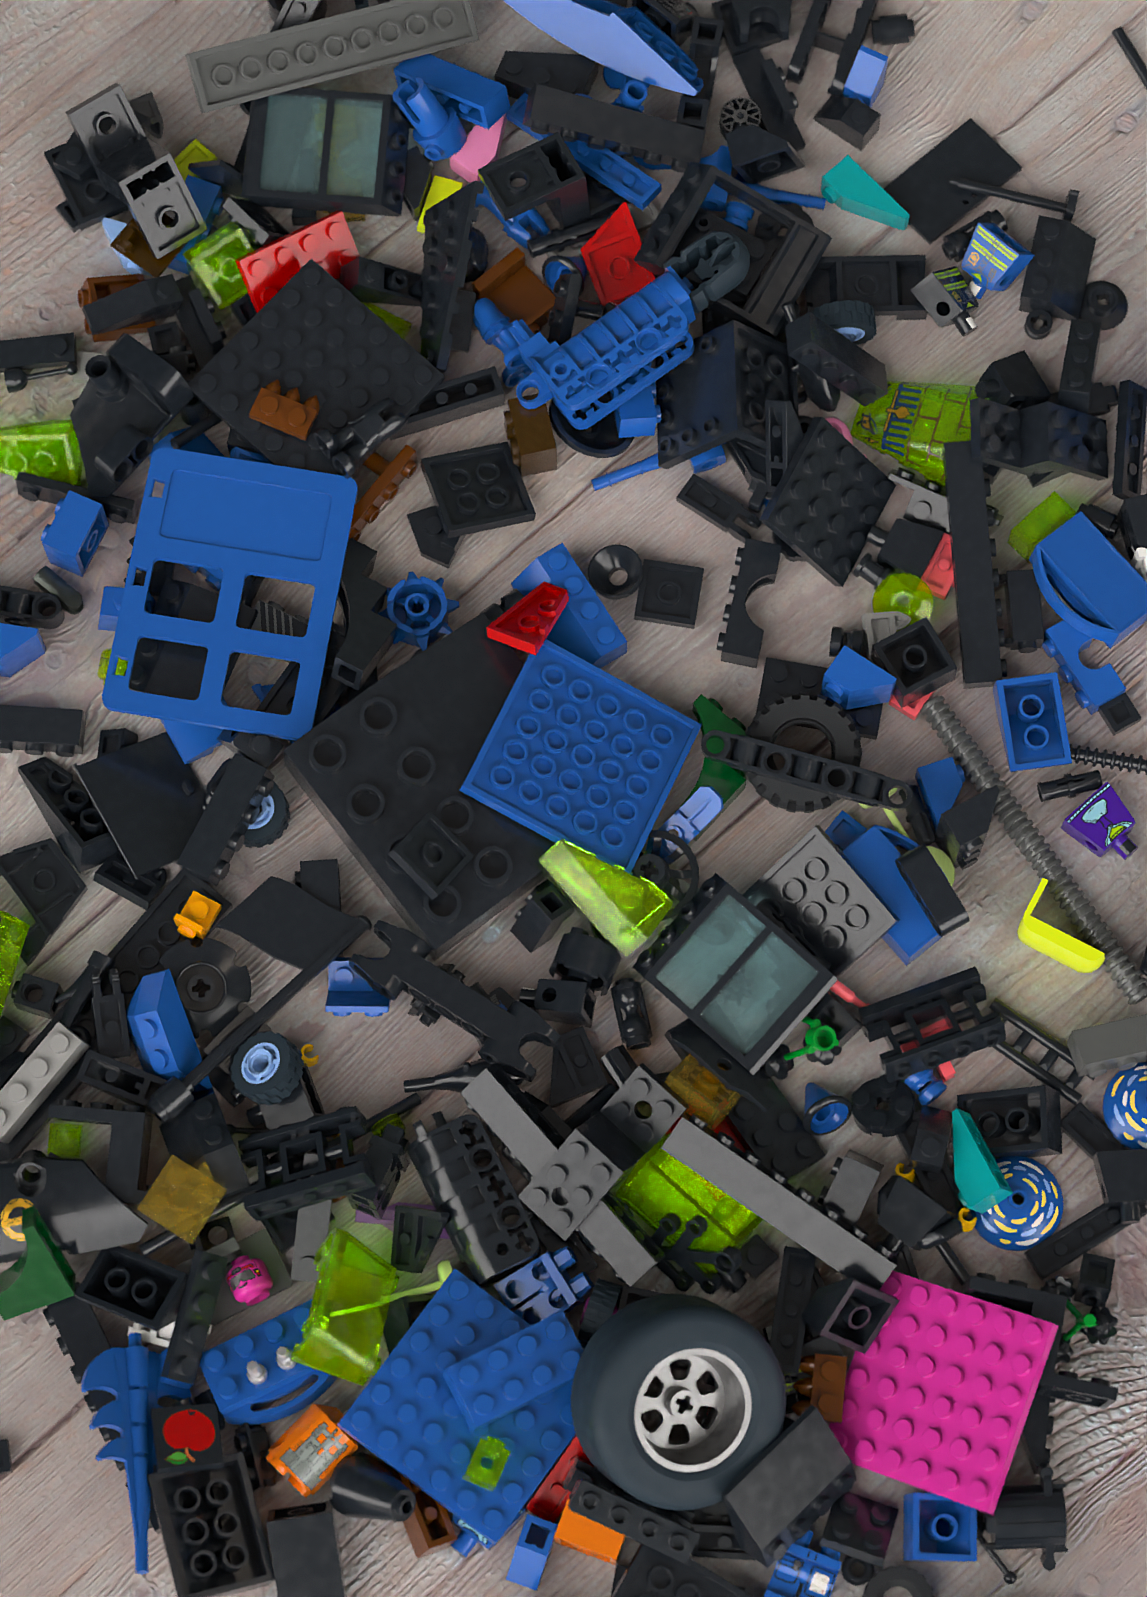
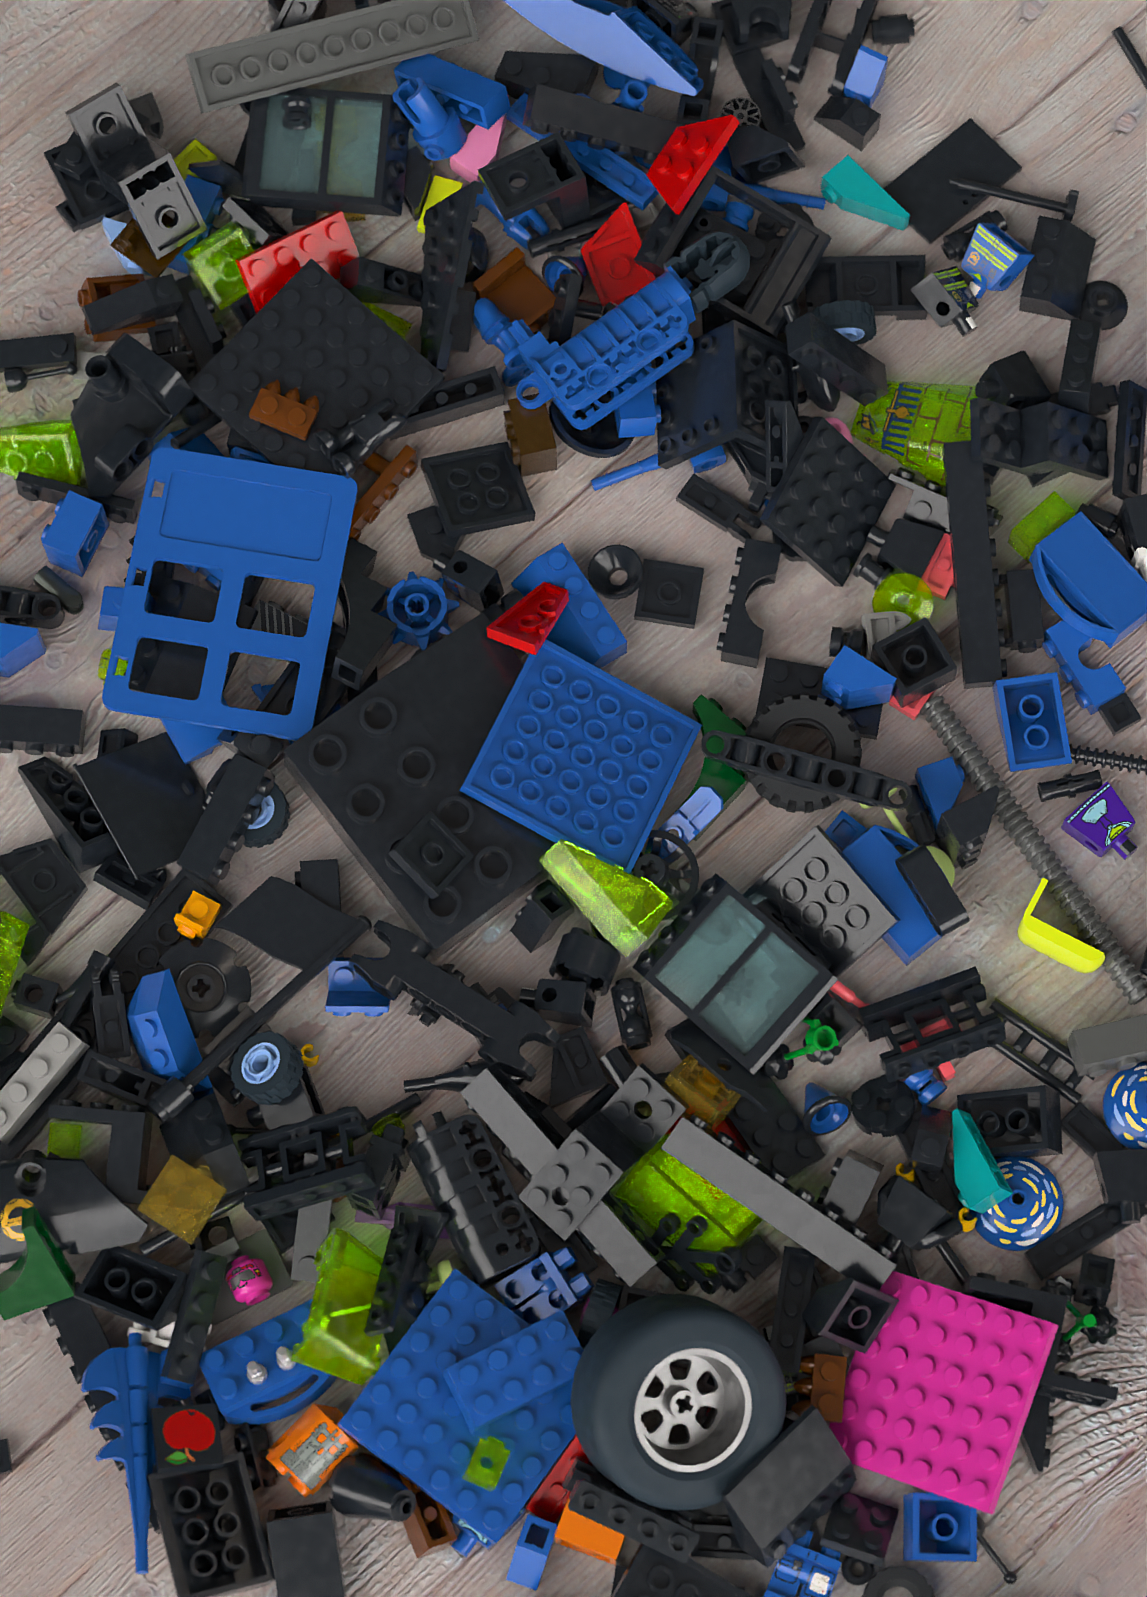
black container [980,1462,1068,1571] -> none
black bush [1024,309,1053,340] -> none
none -> black wheel [282,96,312,130]
none -> black bracket [364,1222,432,1337]
none -> black torso [433,550,504,612]
none -> red wing [646,115,740,215]

